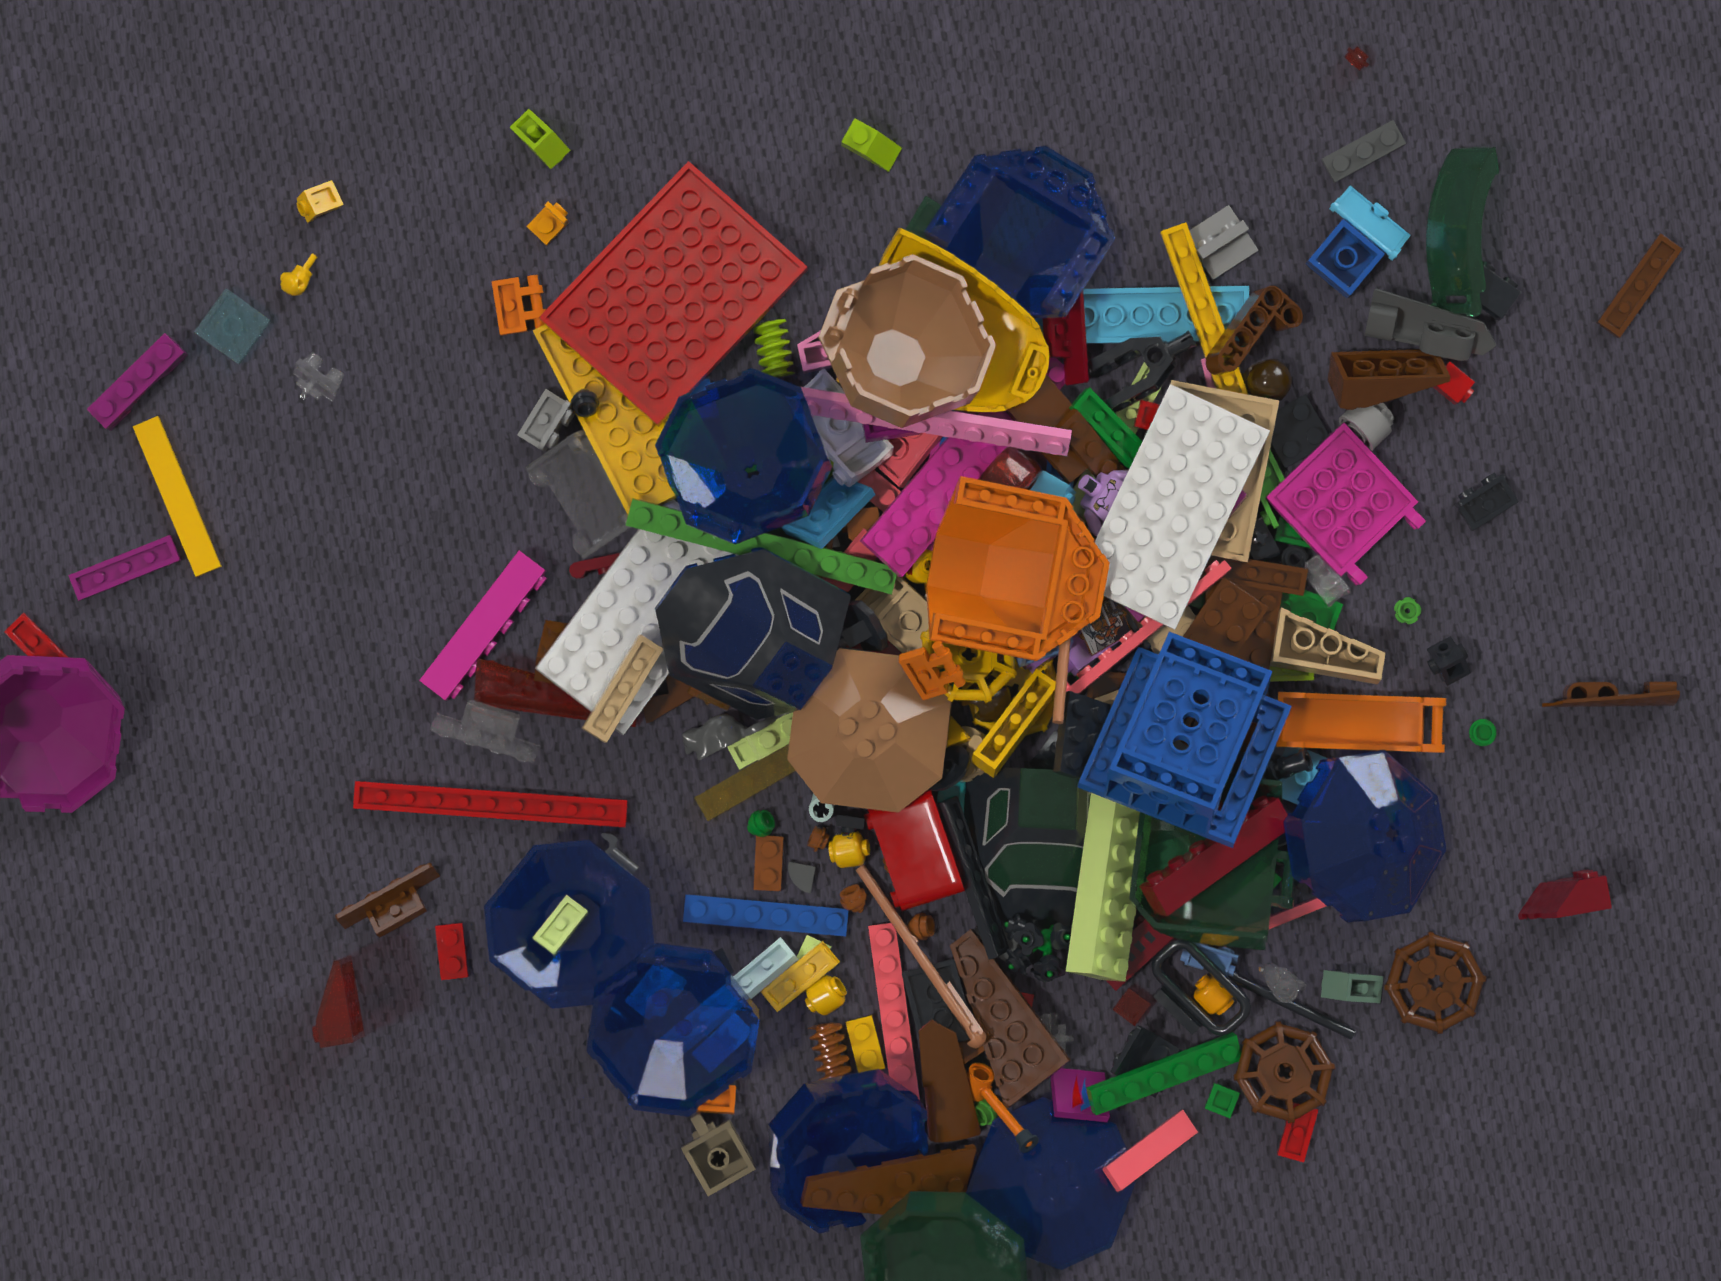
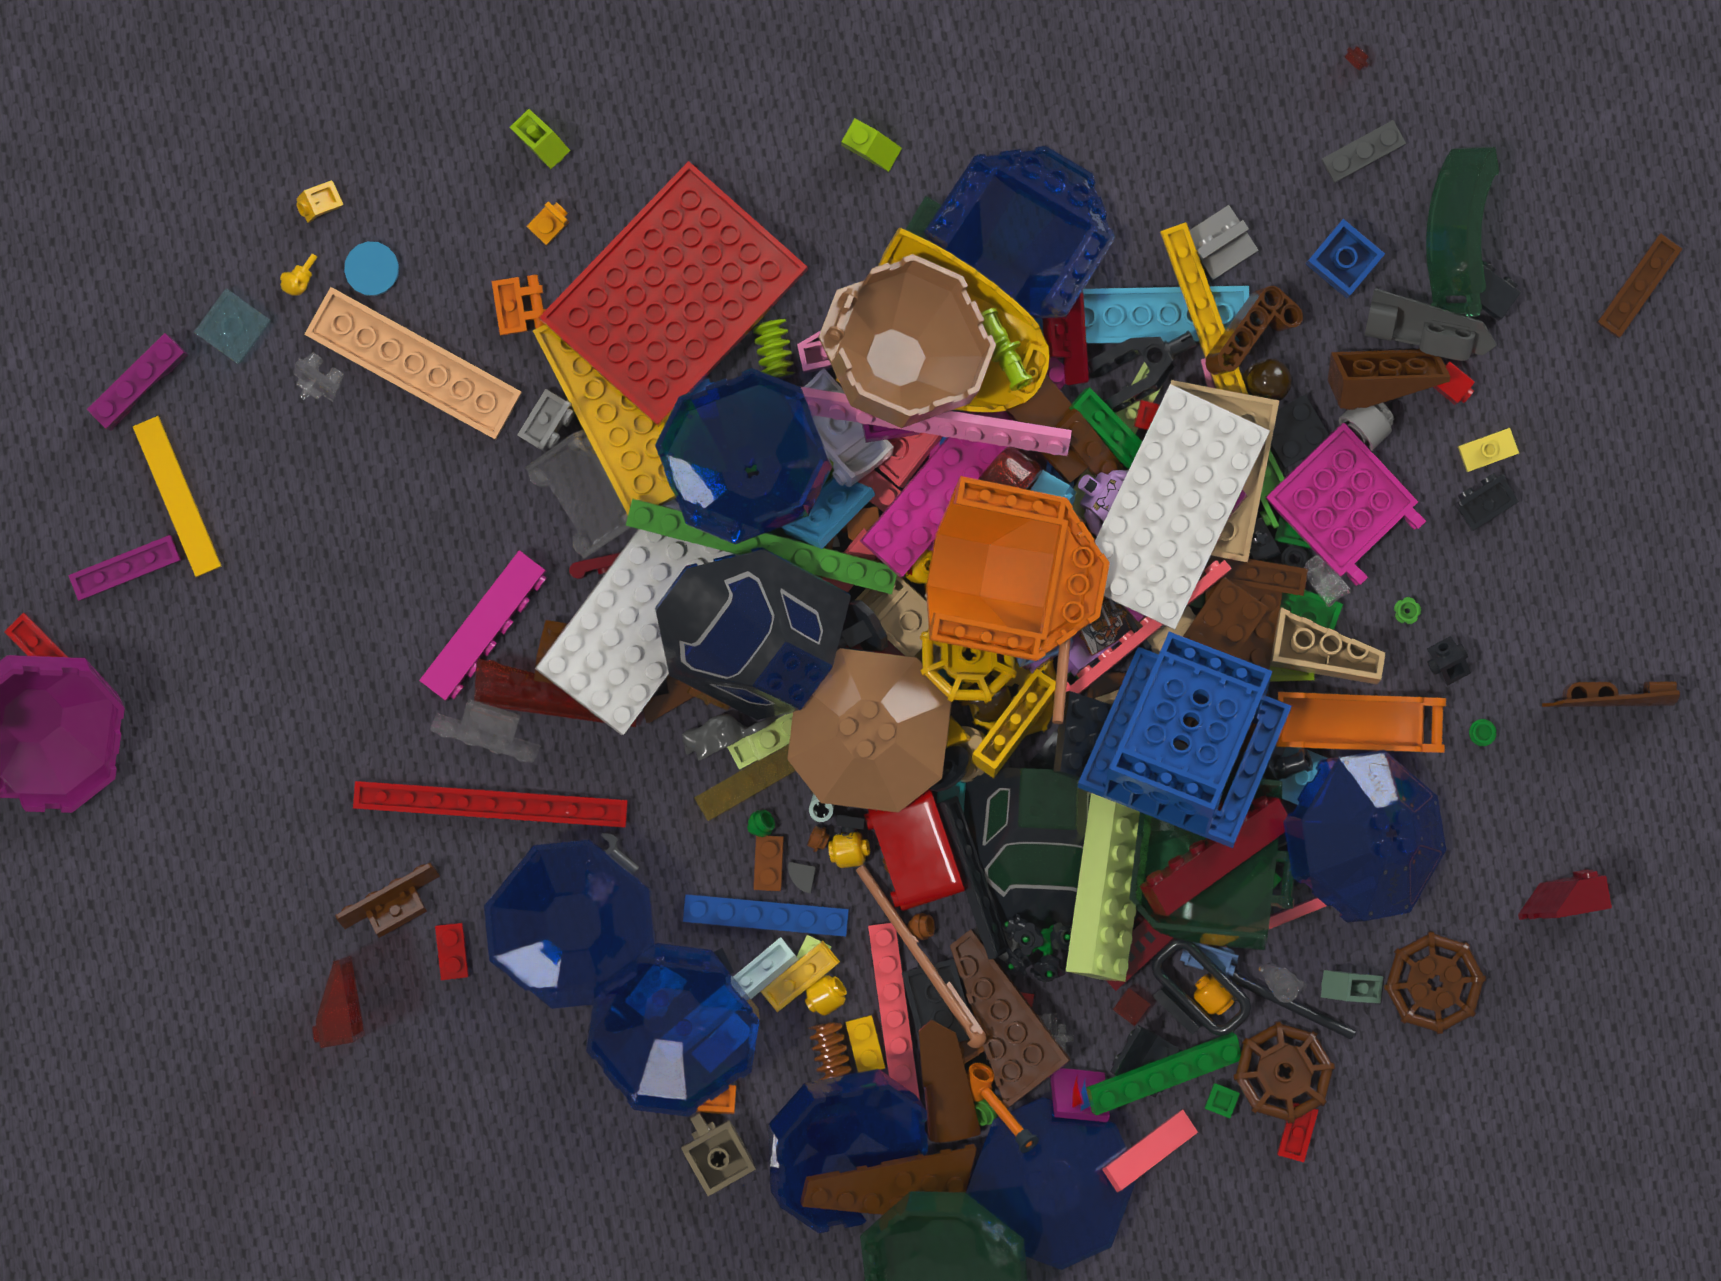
yellowish green plate [533,895,589,956] -> none
black plate [571,389,599,417] -> none
tan plate [582,634,663,743] -> none
dark orange plate [840,884,867,913] -> none
orange plate [899,641,966,700] -> none
medium azure door [1329,186,1411,261] -> none
none -> light nougat plate [304,287,522,440]
none -> dark azure tile [344,241,399,296]
none -> lime piece [981,308,1033,391]
none -> light yellow plate [1458,428,1519,472]

